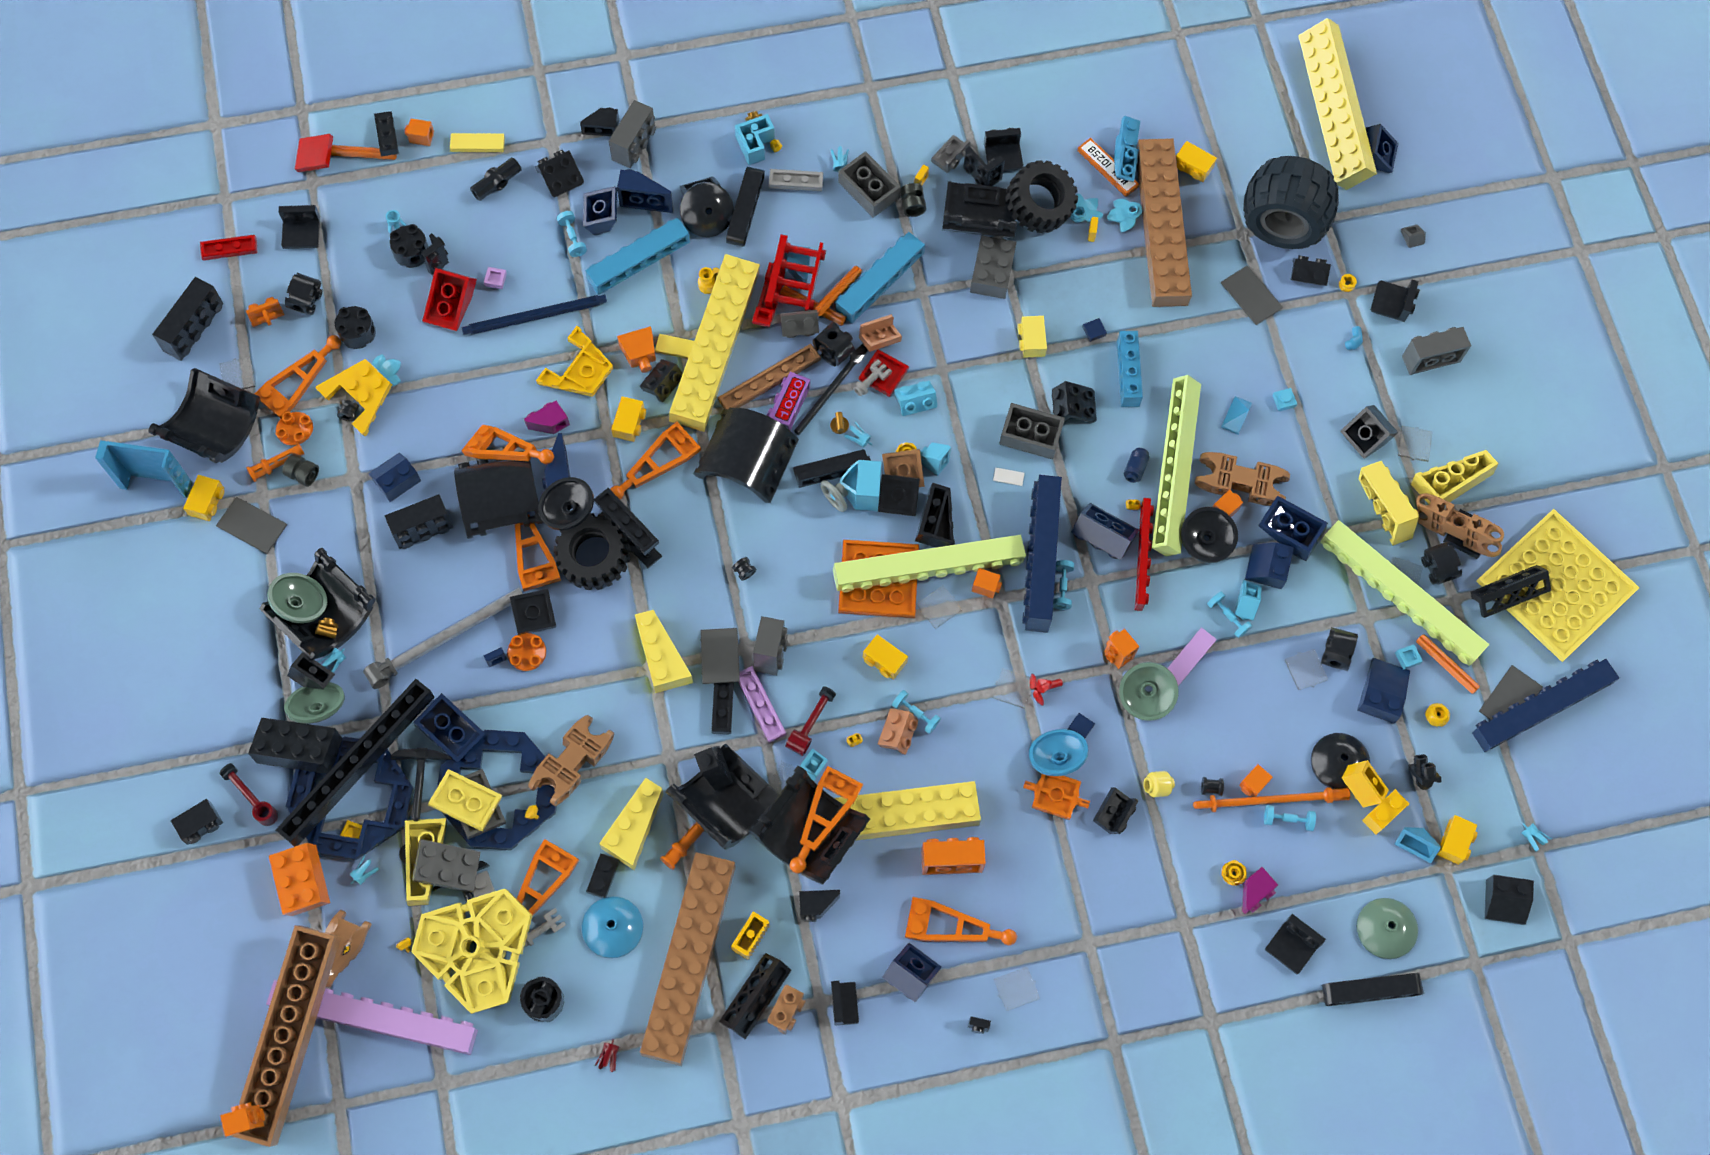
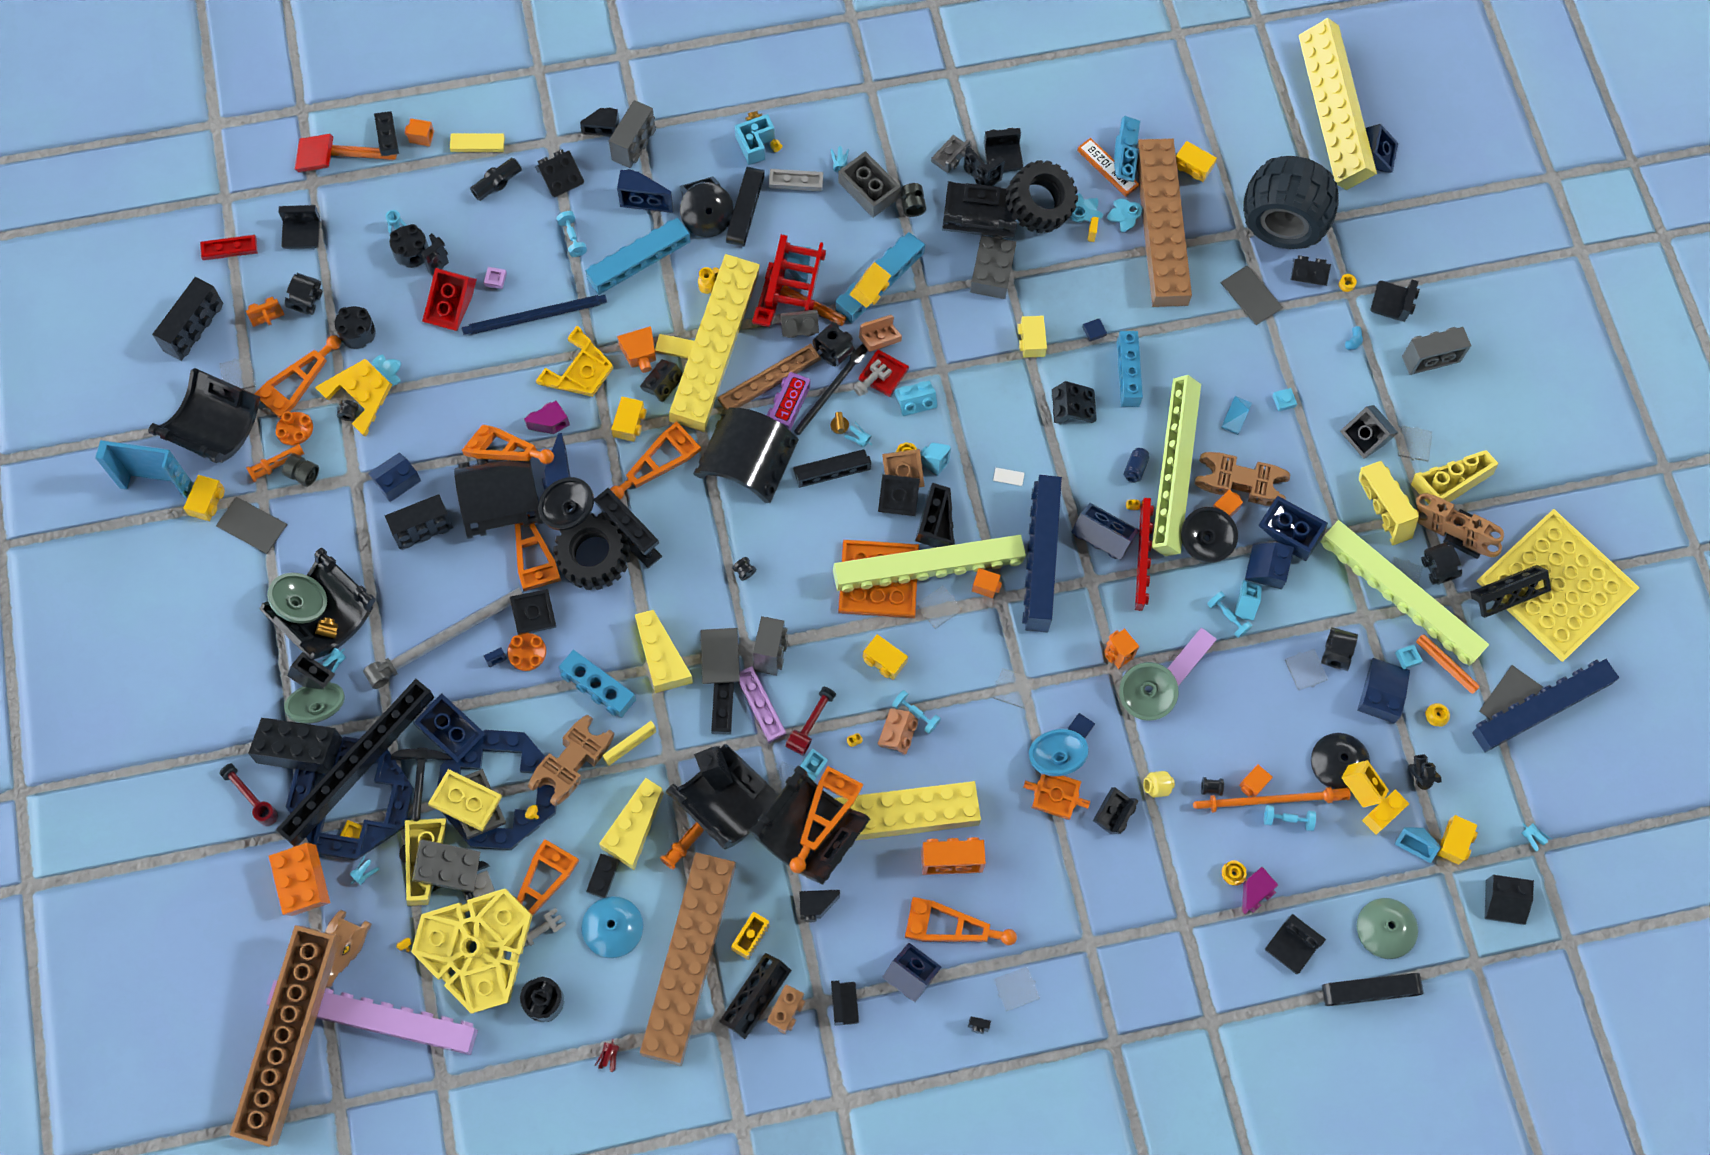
black brick [170,798,223,845] -> none
orange brick [220,1102,265,1137] -> none
dark blue slope [583,186,617,235] -> none
orange axle [814,266,862,316] -> none
medium azure piece [820,460,881,512] -> none
yellow tile [914,164,929,186] -> none
dark grey brick [999,403,1065,460] -> none
red plant [1030,673,1063,706] -> none
medium azure wheel [1053,560,1074,610] -> none
dark grey slope [1401,224,1426,248] -> none
none -> dark azure brick [558,649,636,718]
none -> light yellow tile [602,721,656,766]
none -> yellow brick [849,262,892,308]

